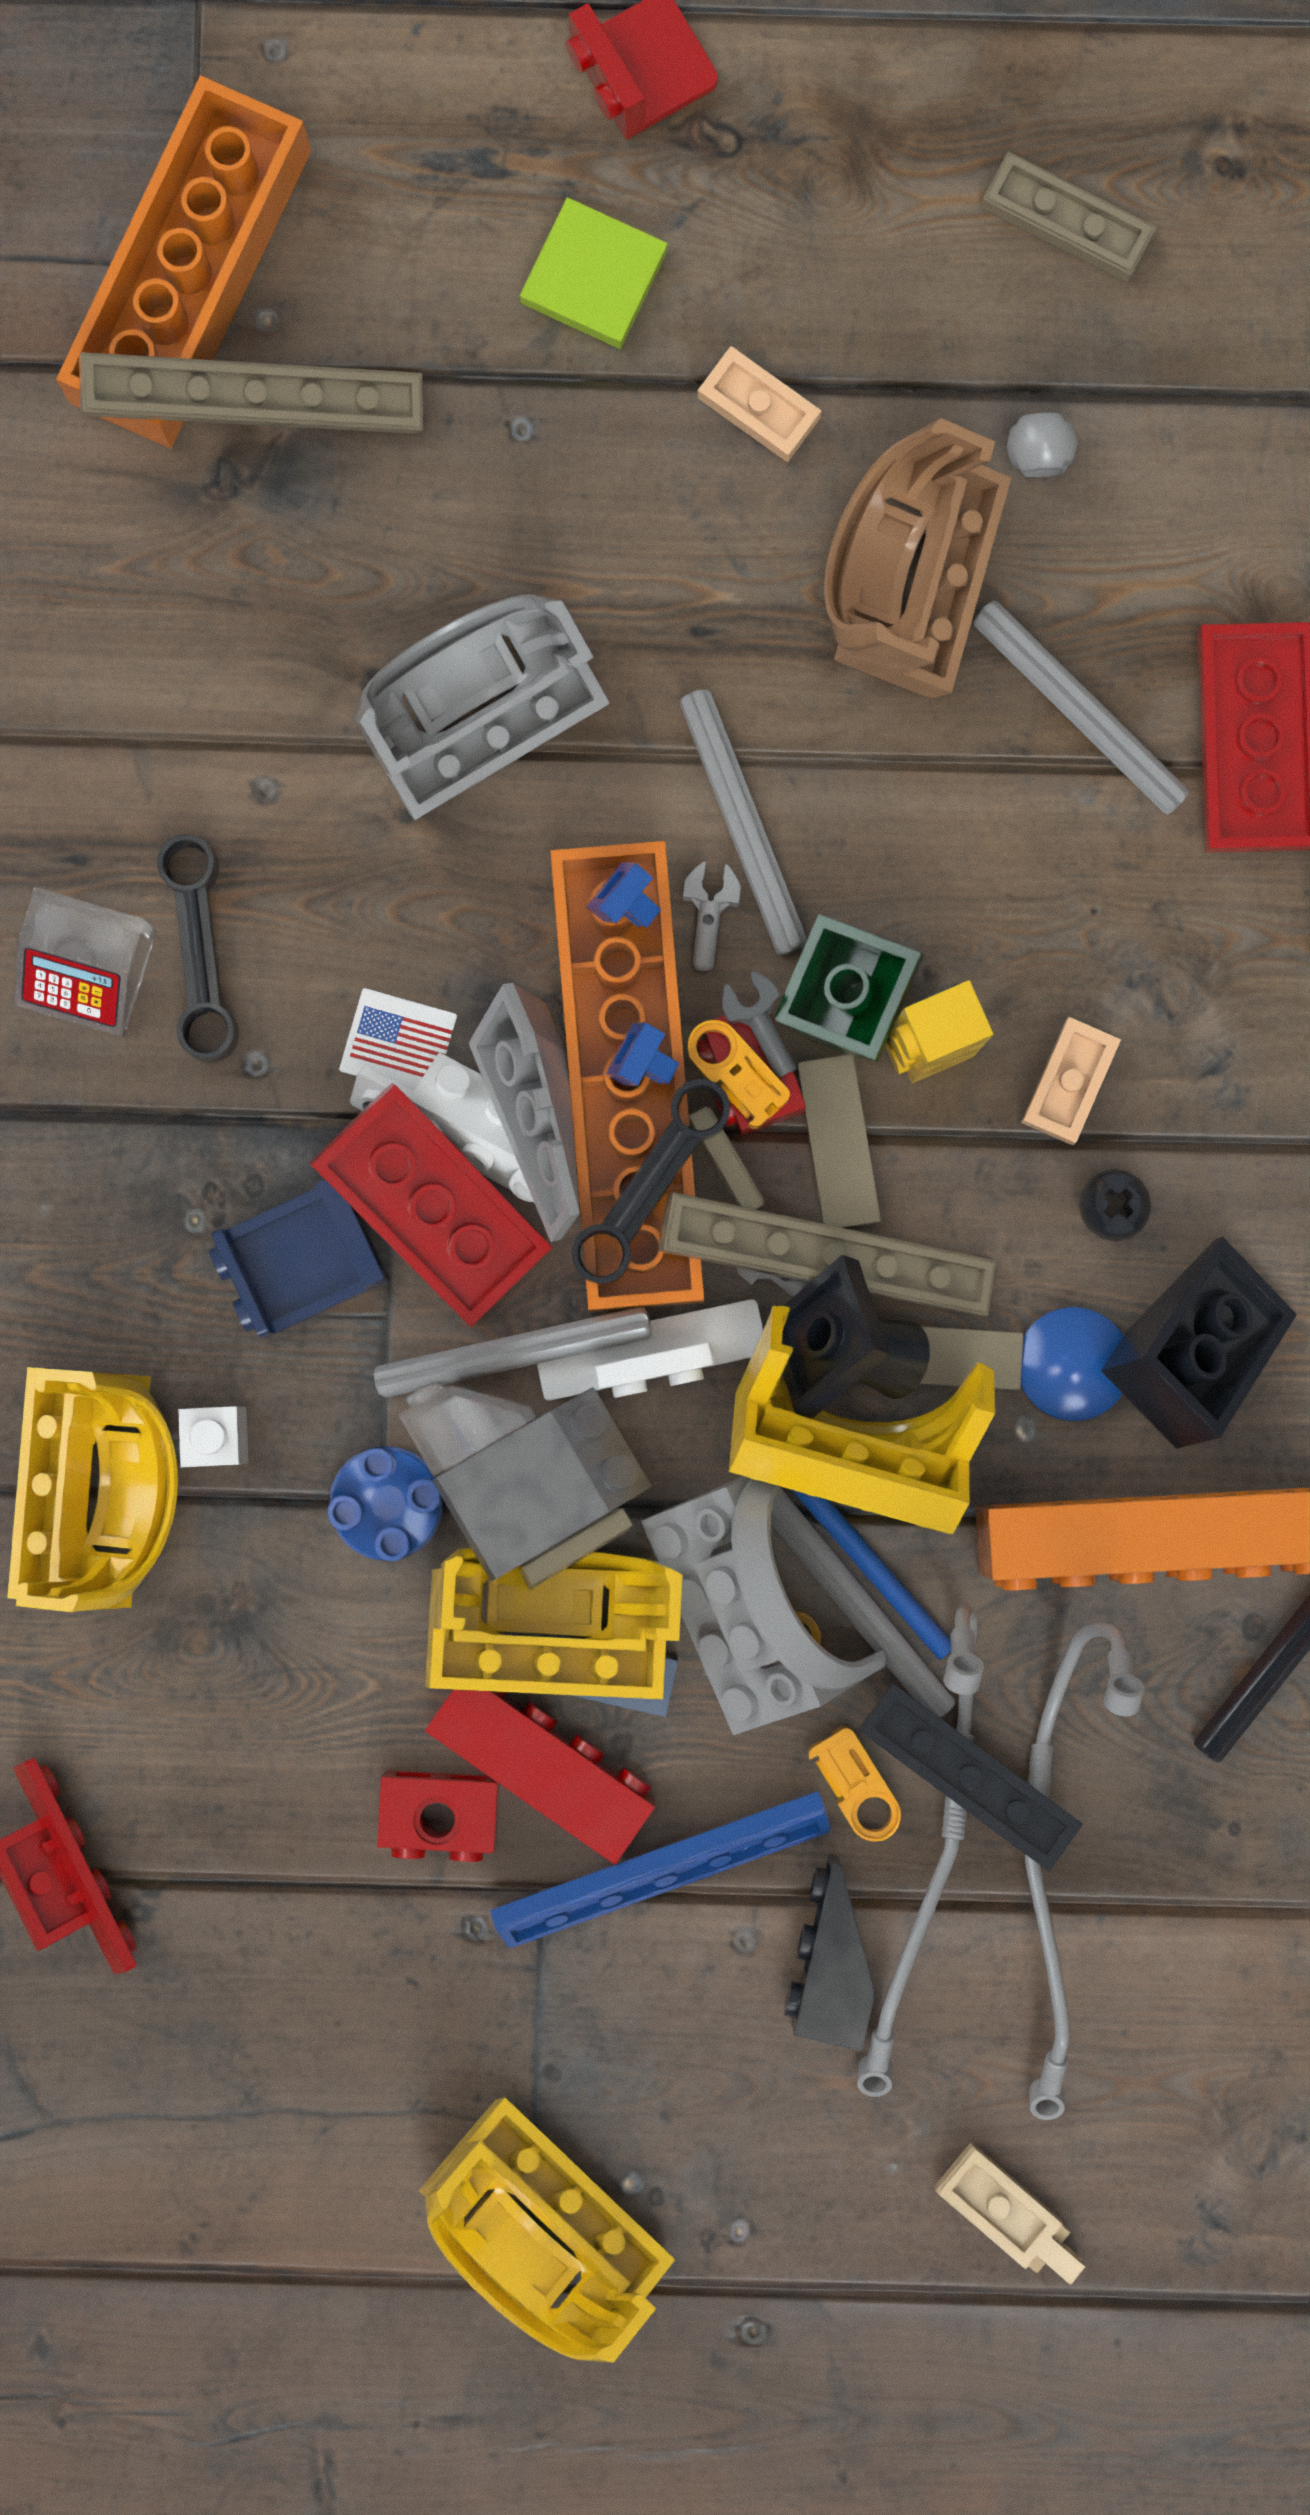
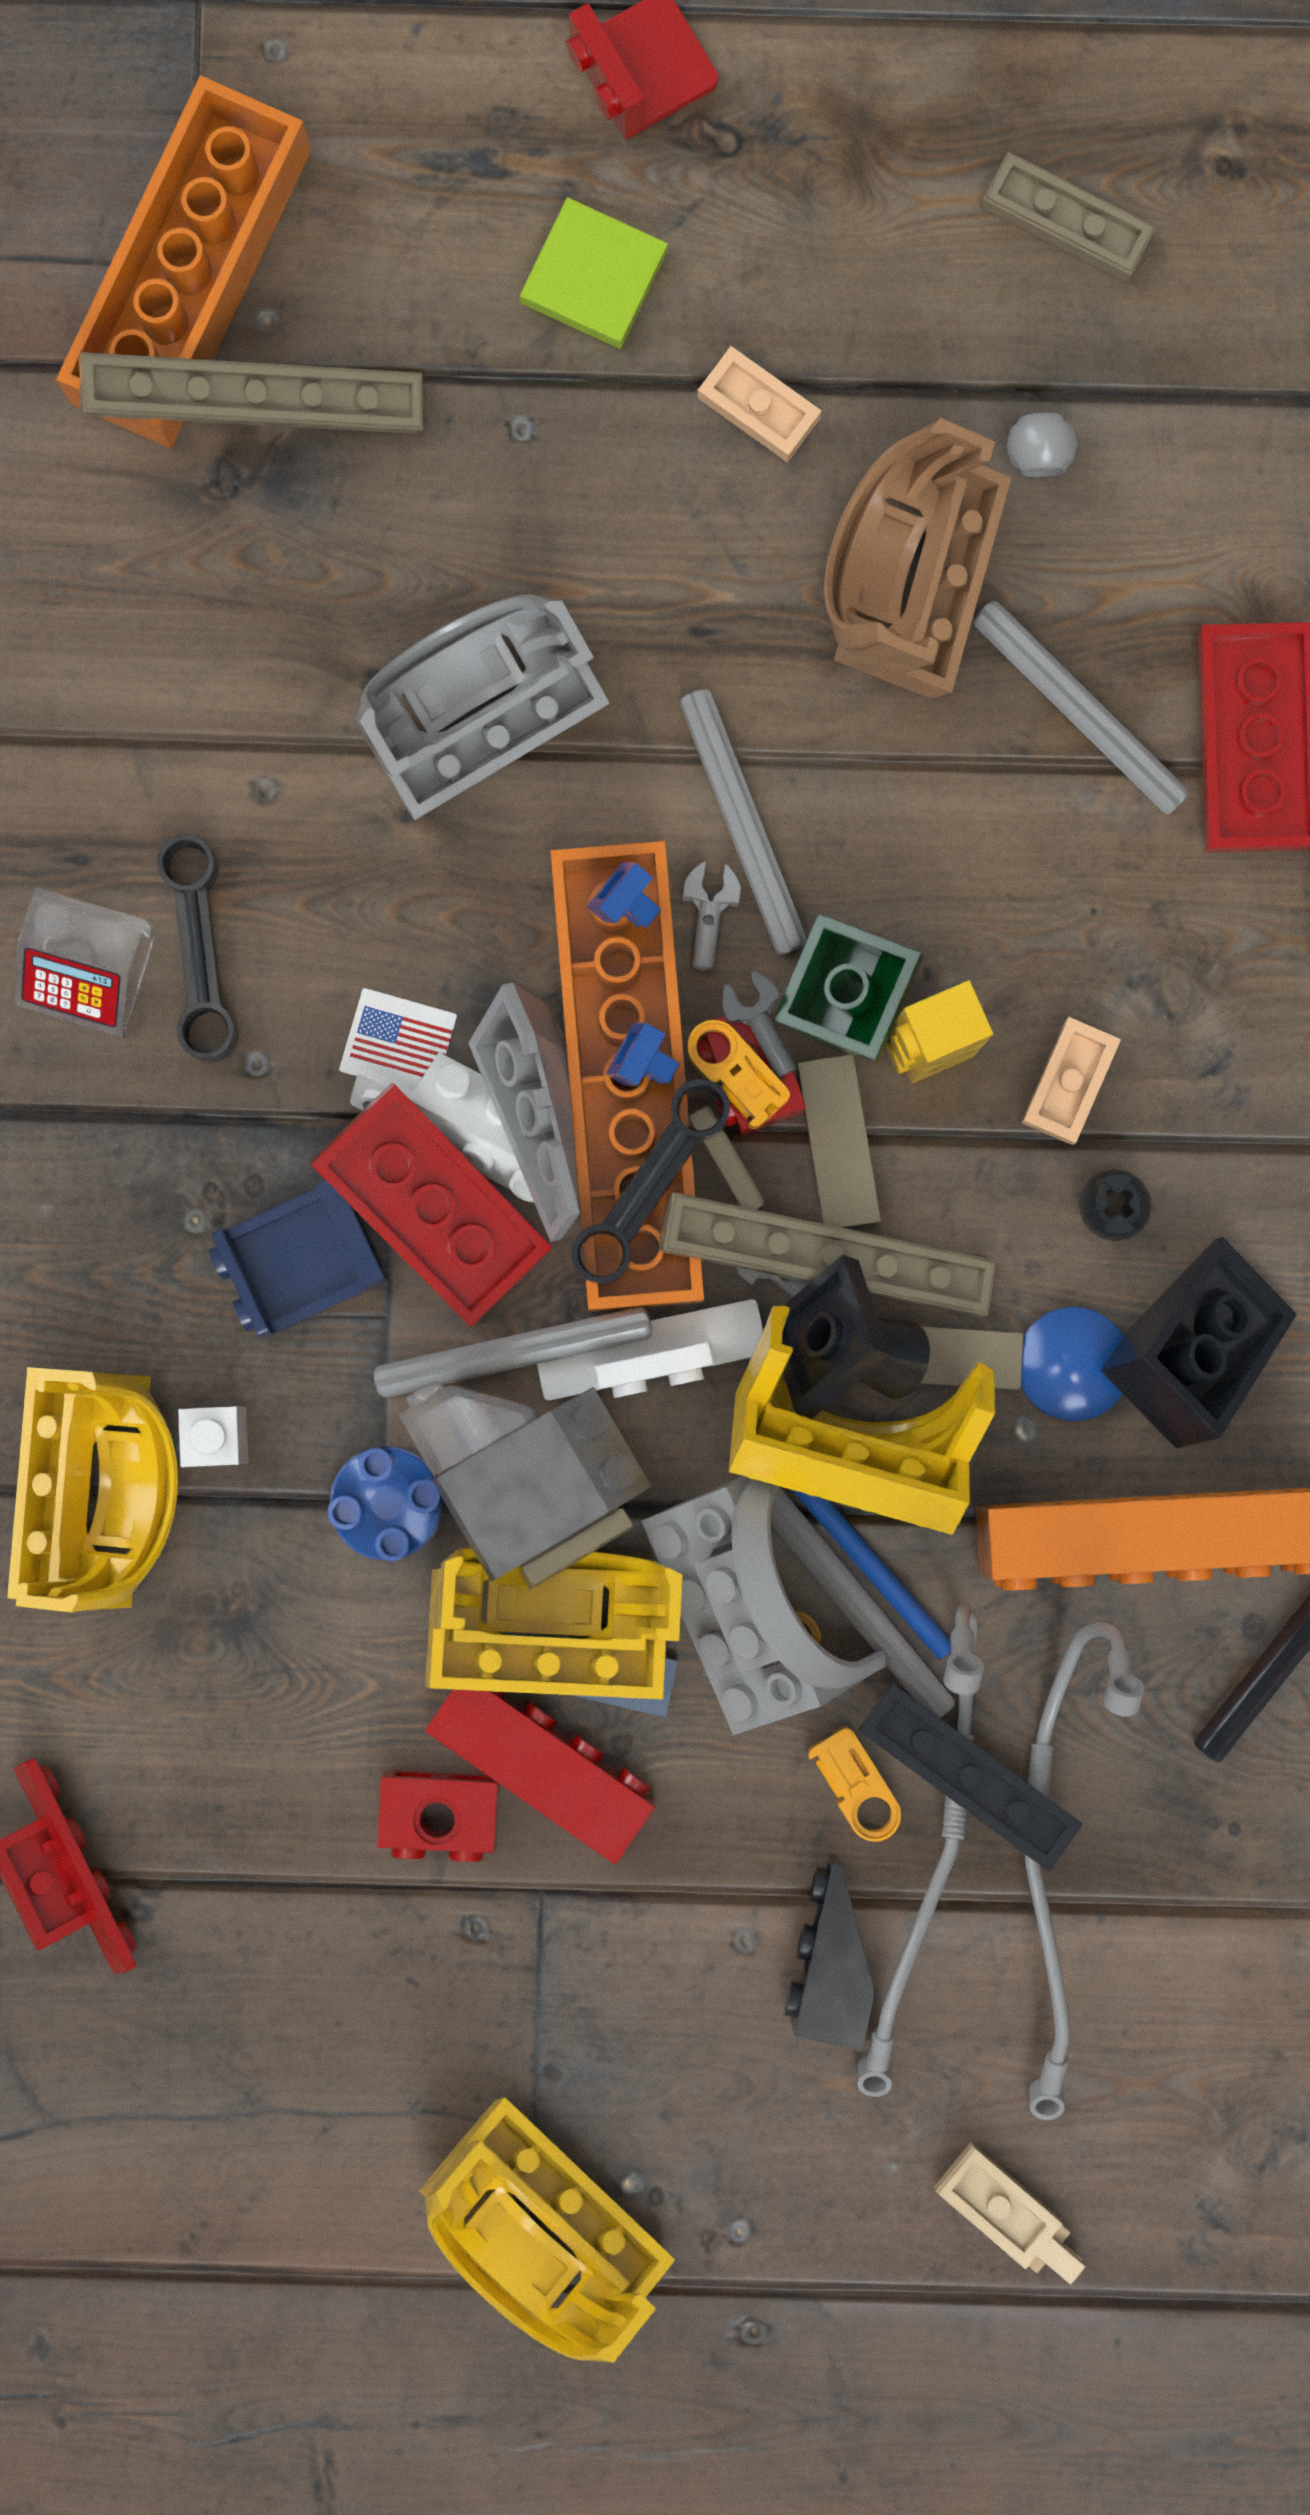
blue tile [490,1791,832,1948] -> none

